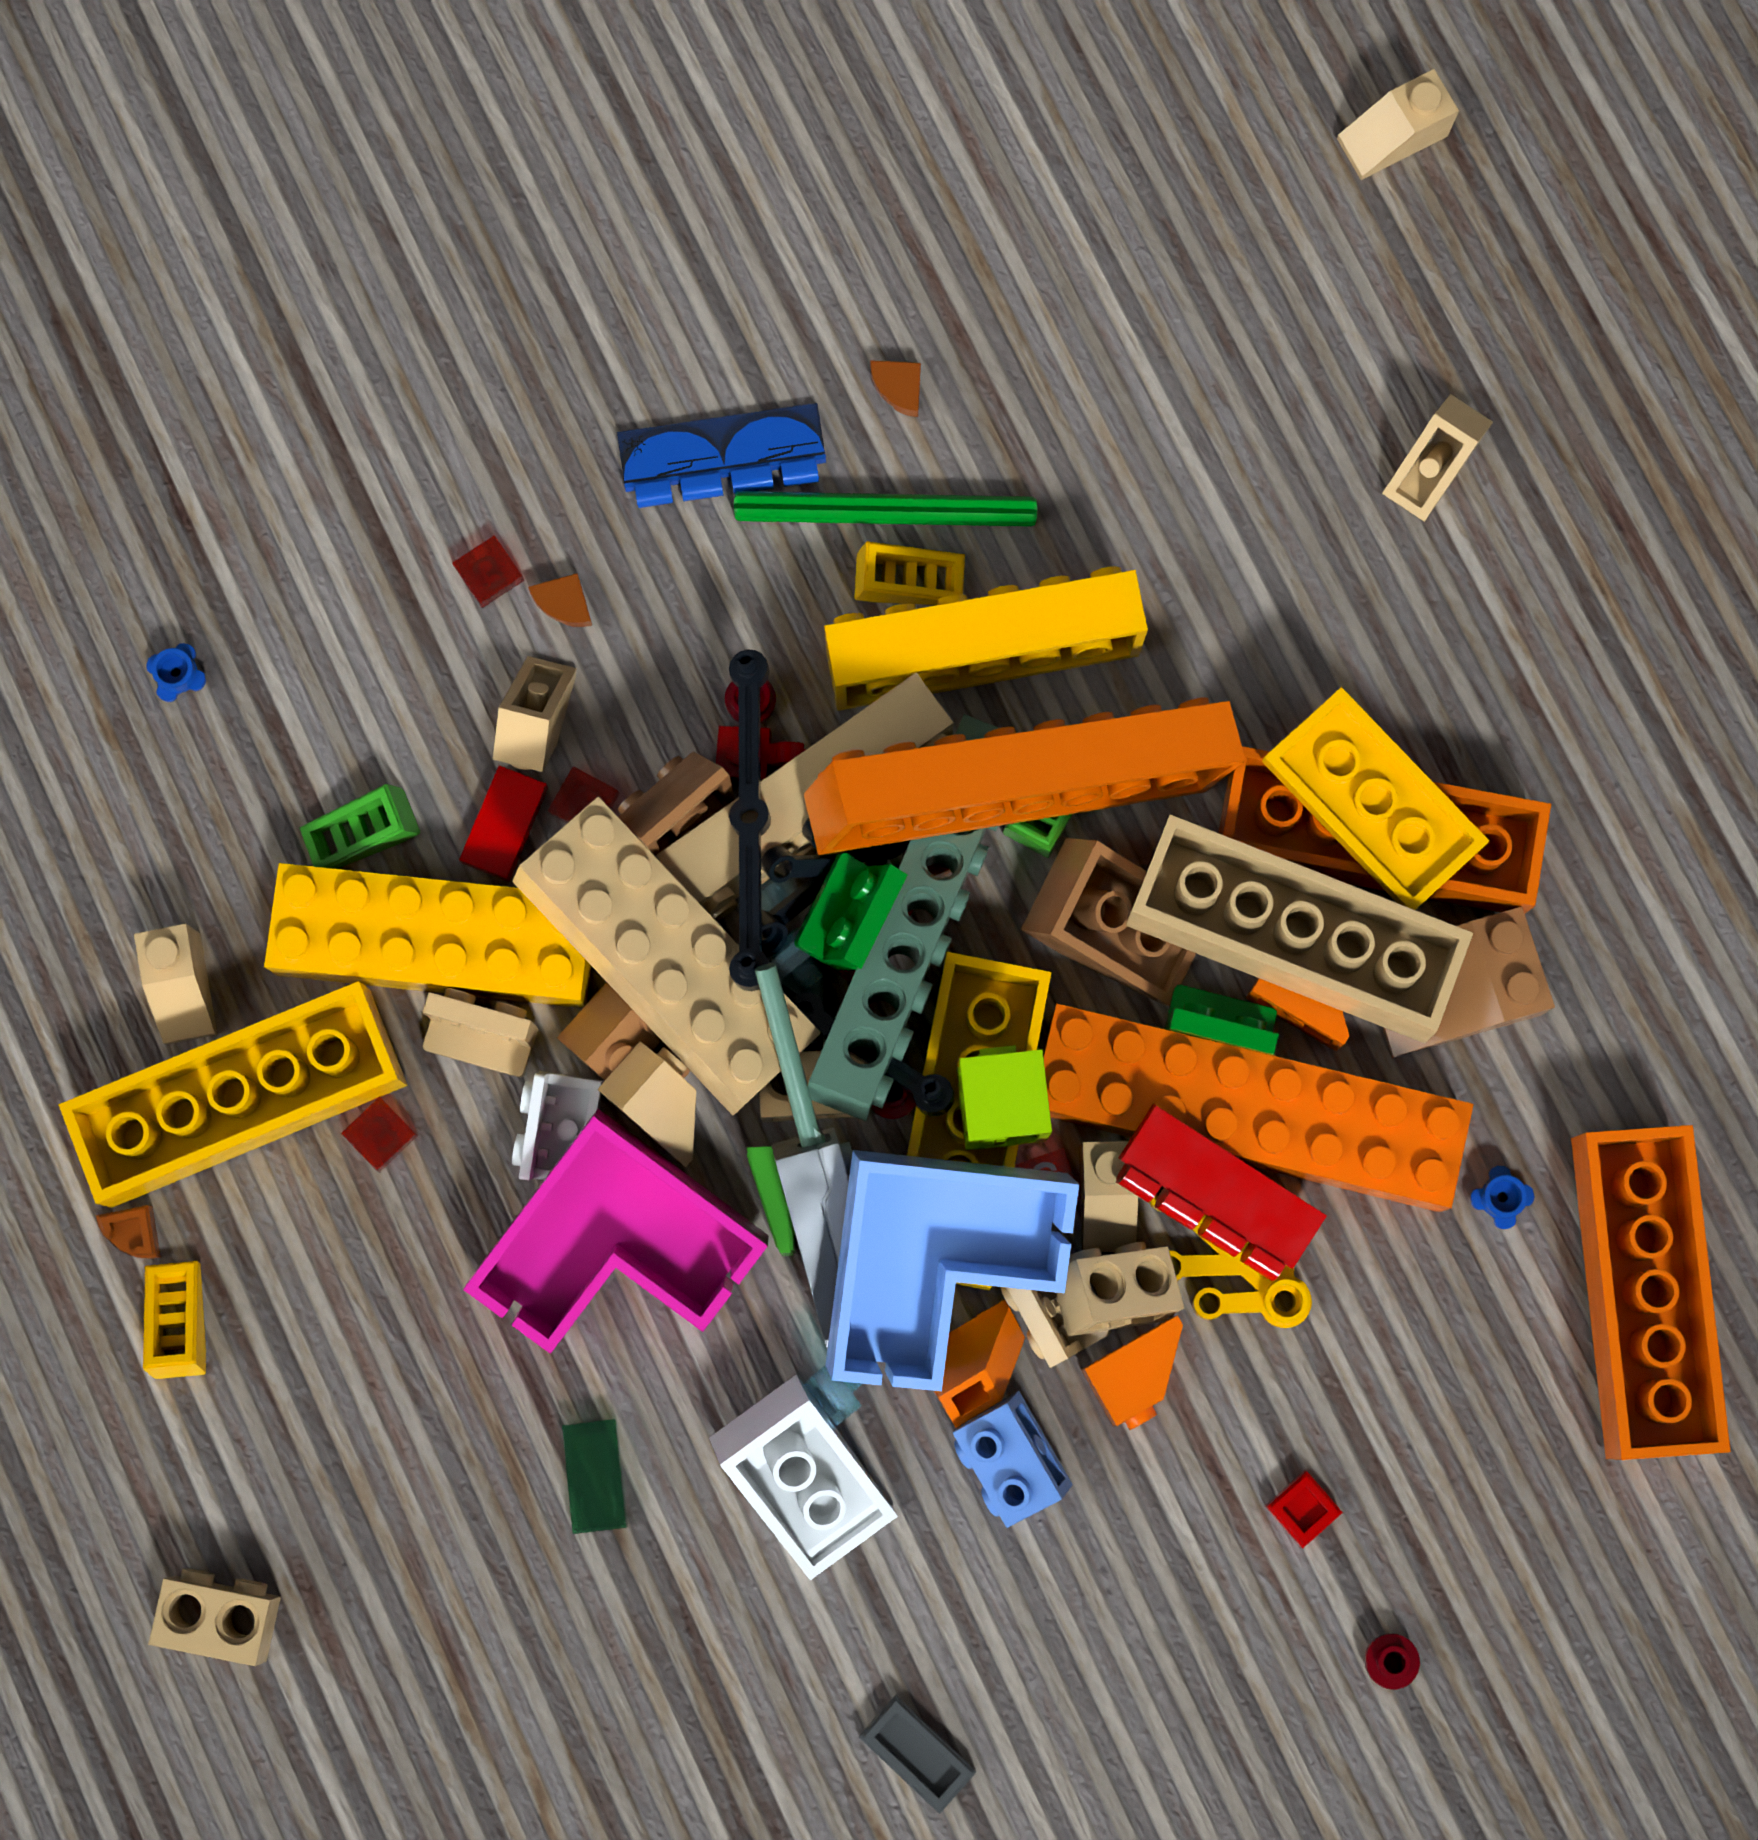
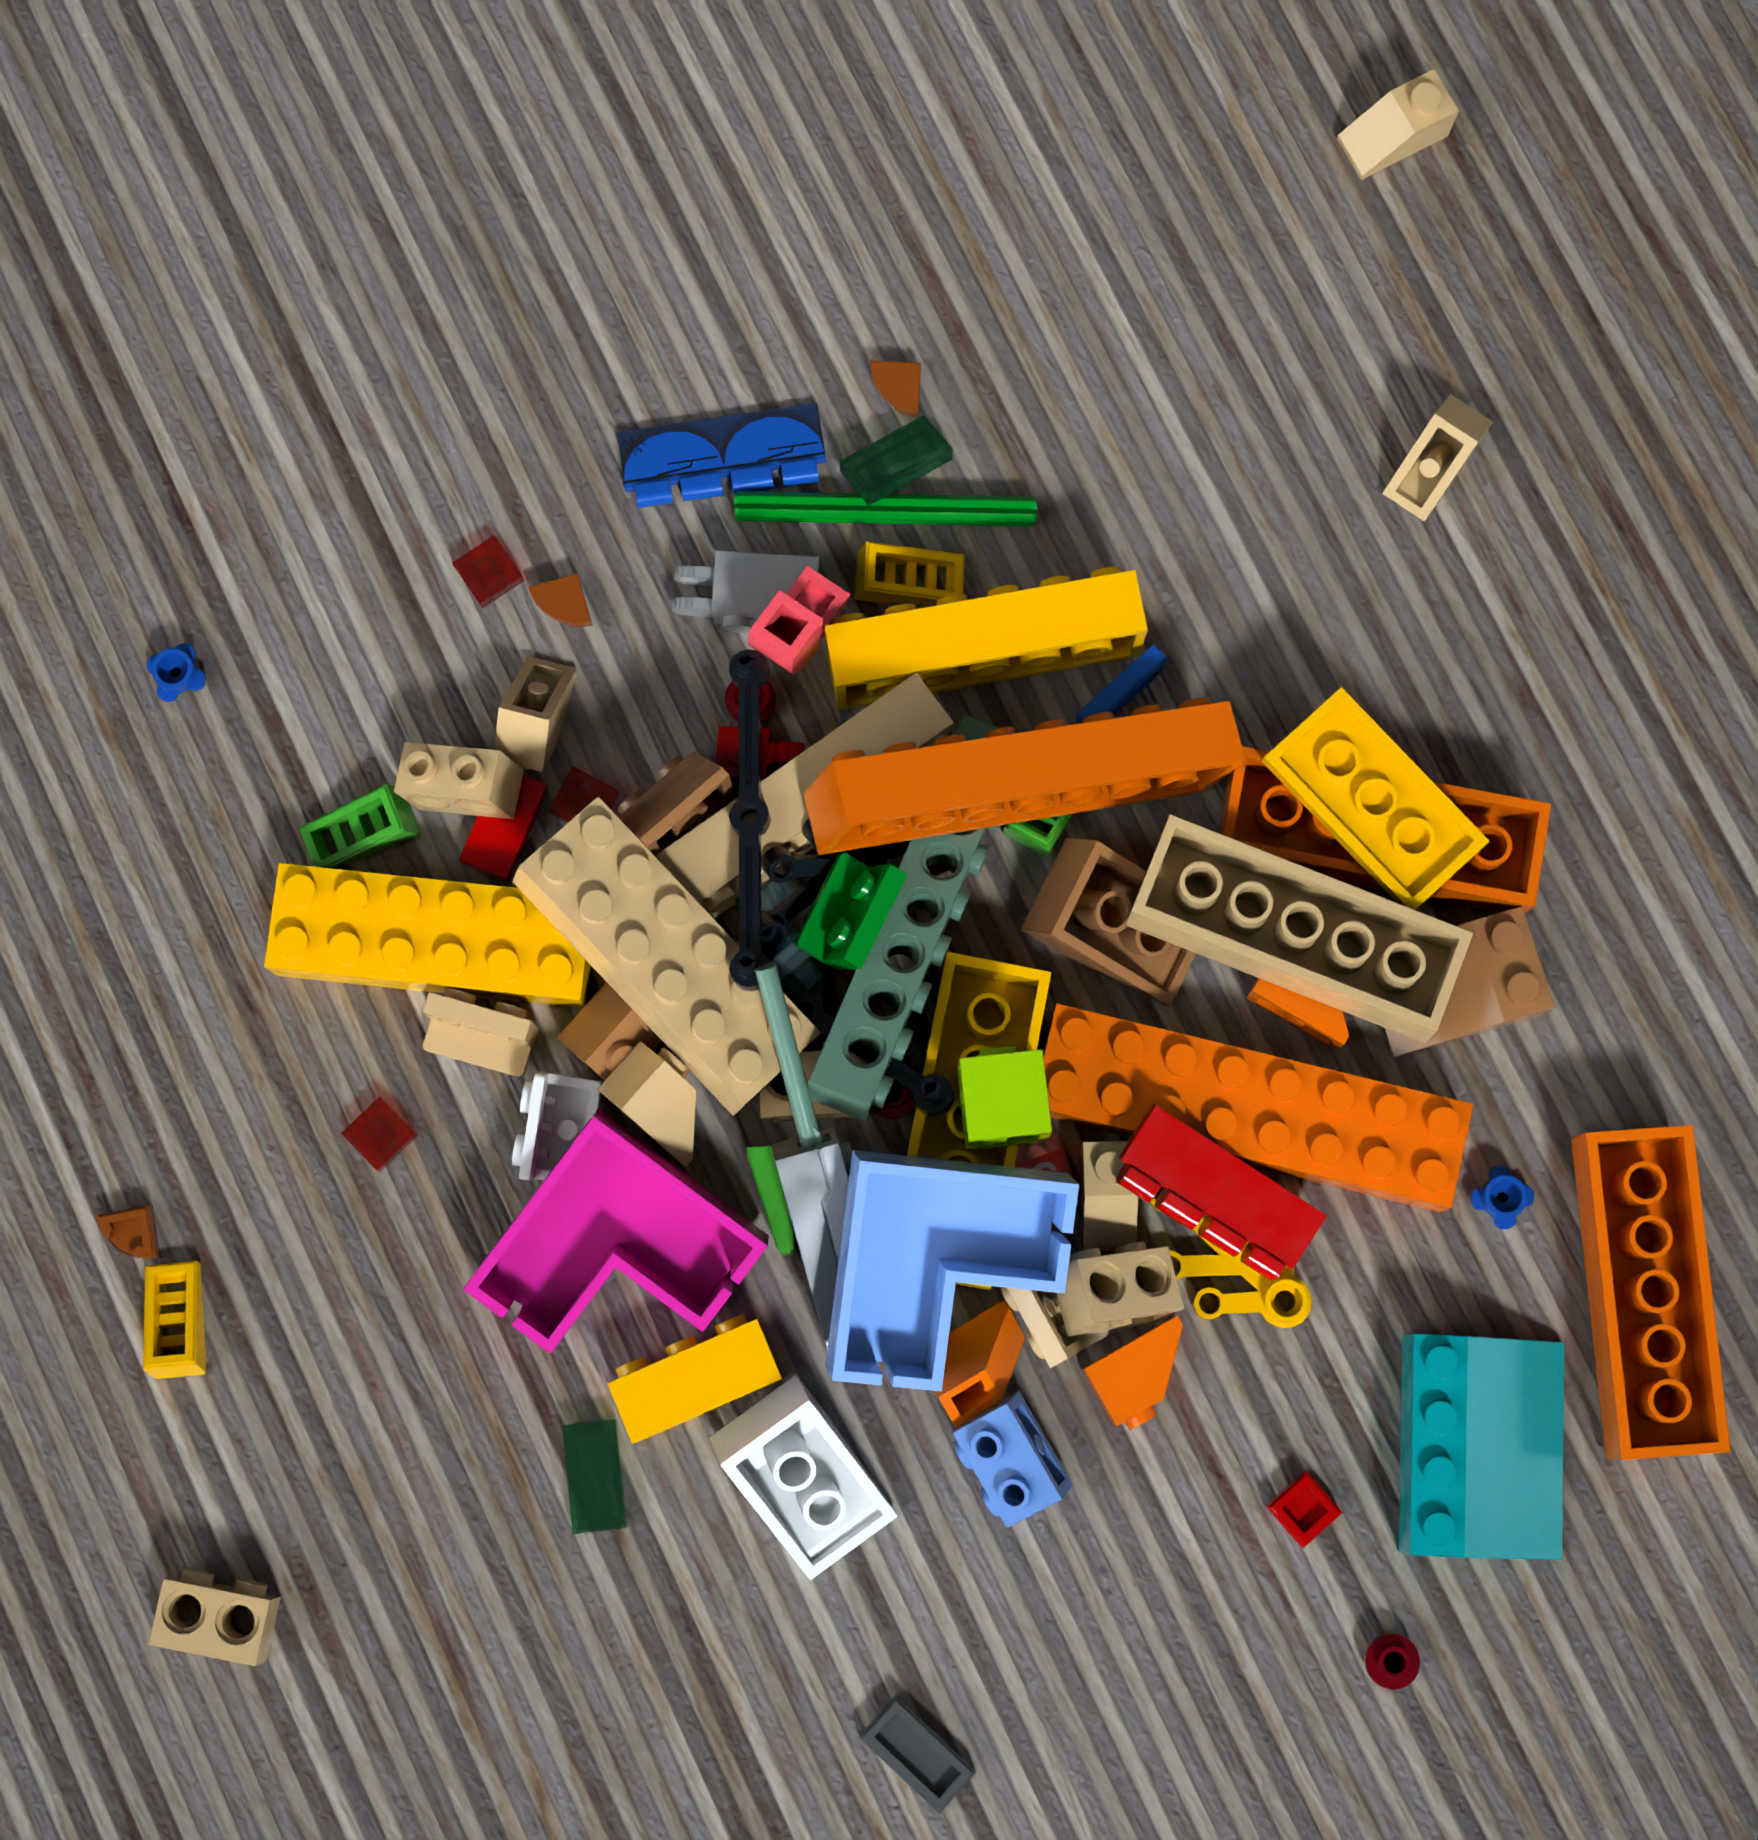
yellow brick [58,981,408,1208] -> none
tan slope [134,924,217,1045] -> none
clear light blue tile [804,1365,863,1426] -> none
green bracket [1164,985,1279,1056] -> none
none -> tan brick [394,742,524,819]
none -> yellow brick [607,1314,783,1444]
none -> light grey hinge [672,550,820,633]
none -> coral brick [748,566,850,675]
none -> clear green tile [840,415,953,506]
none -> blue tile [1074,645,1166,724]
none -> teal slope [1398,1334,1564,1560]

